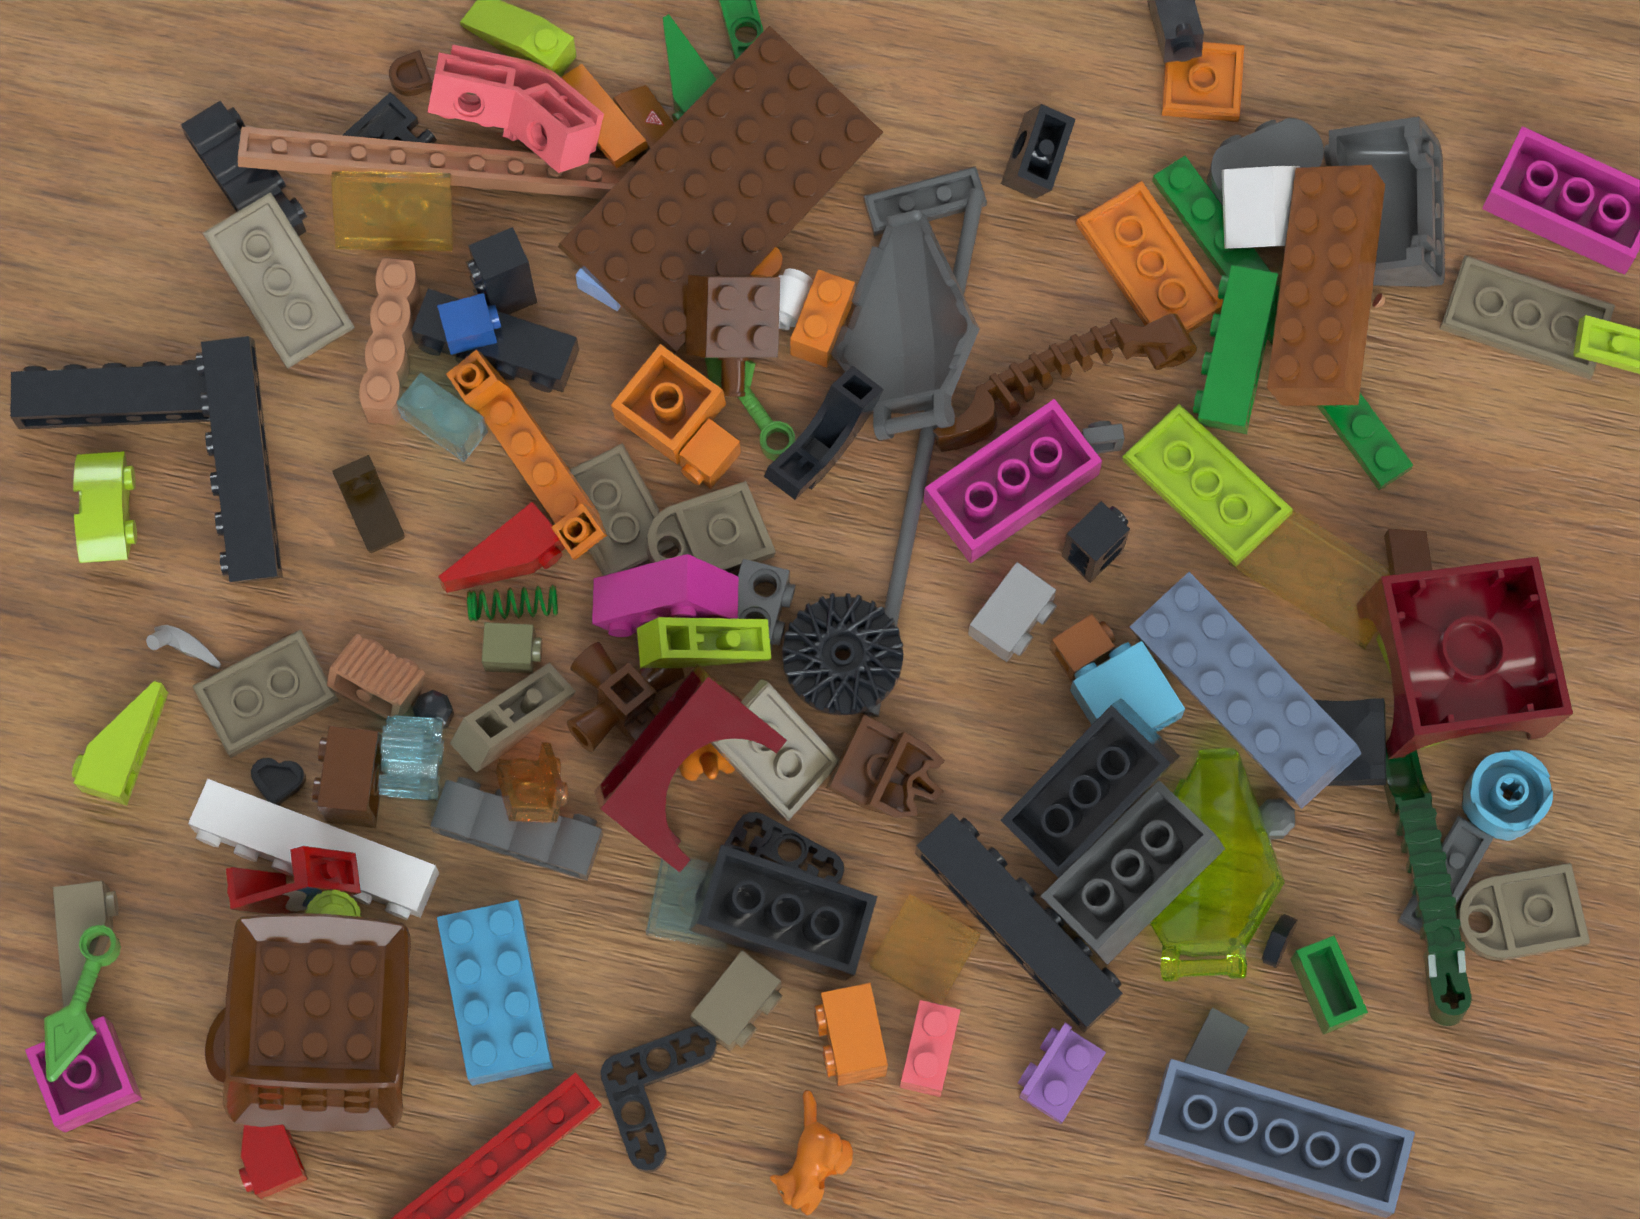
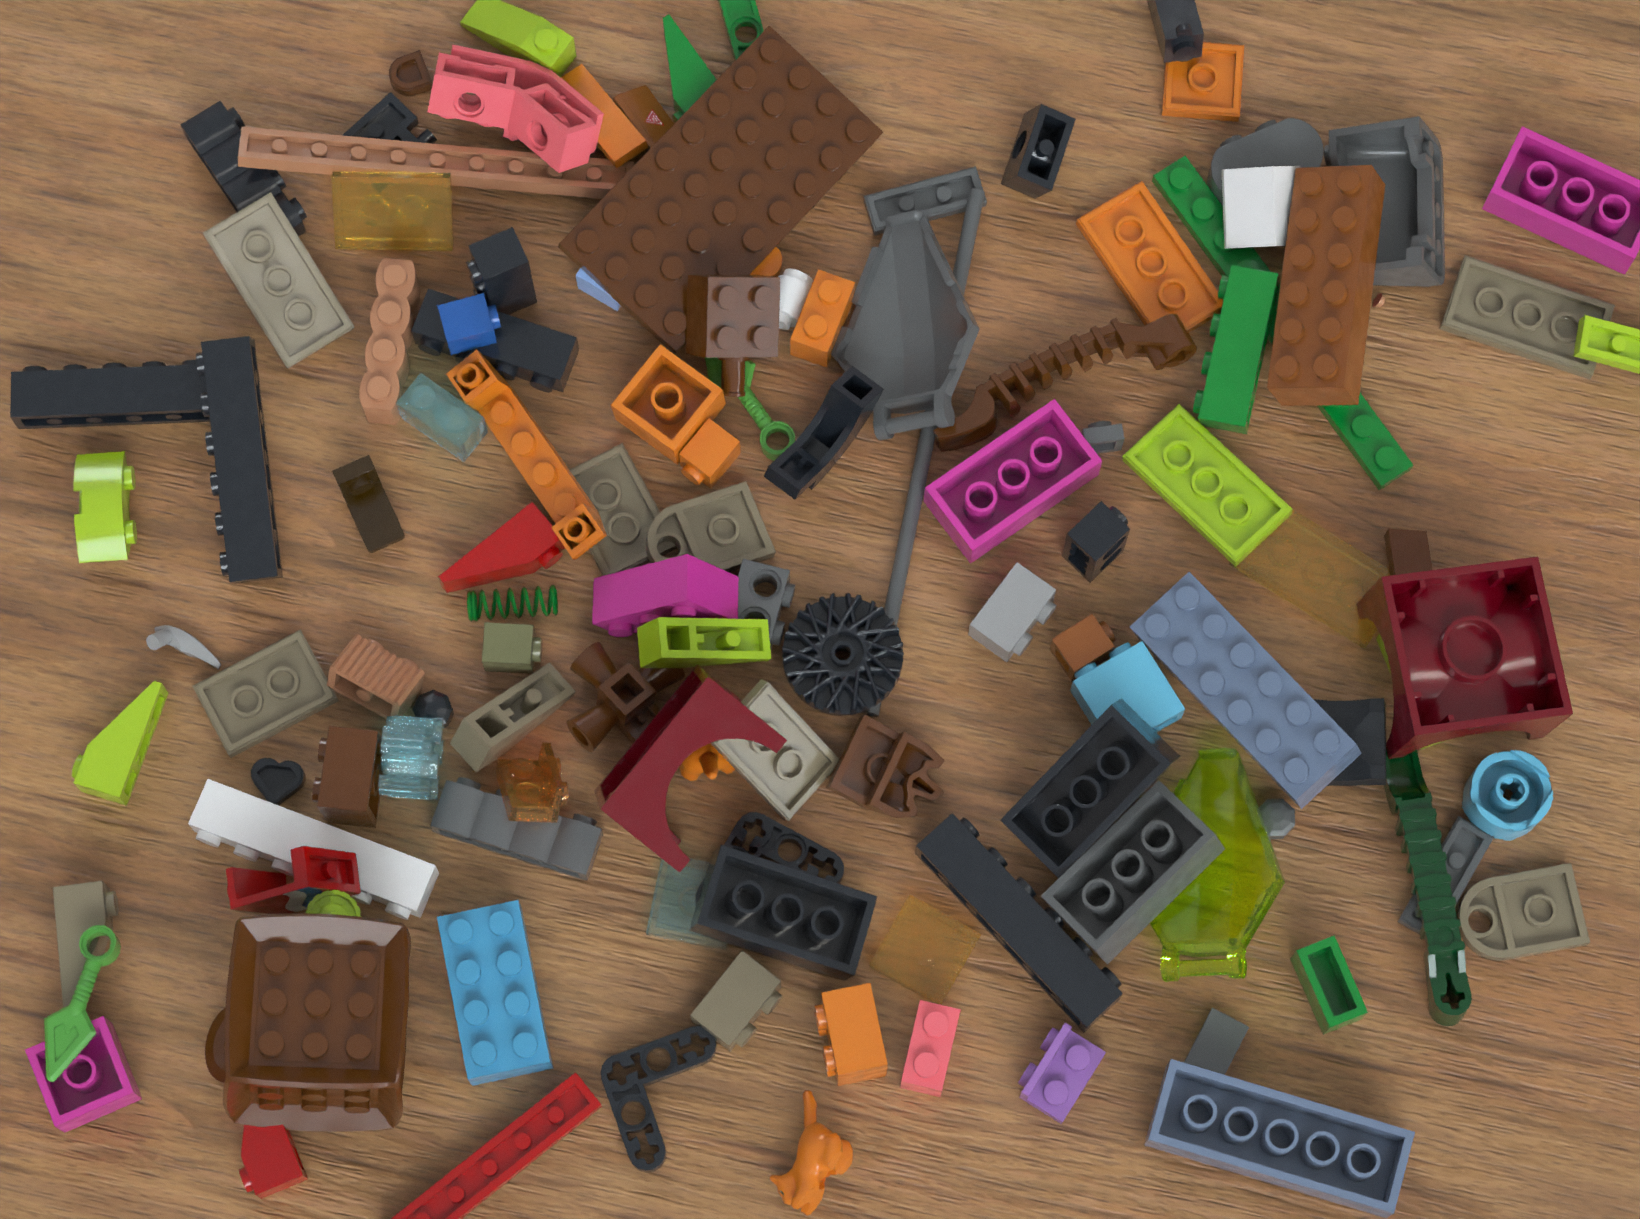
black tile [1261,914,1298,968] -> none

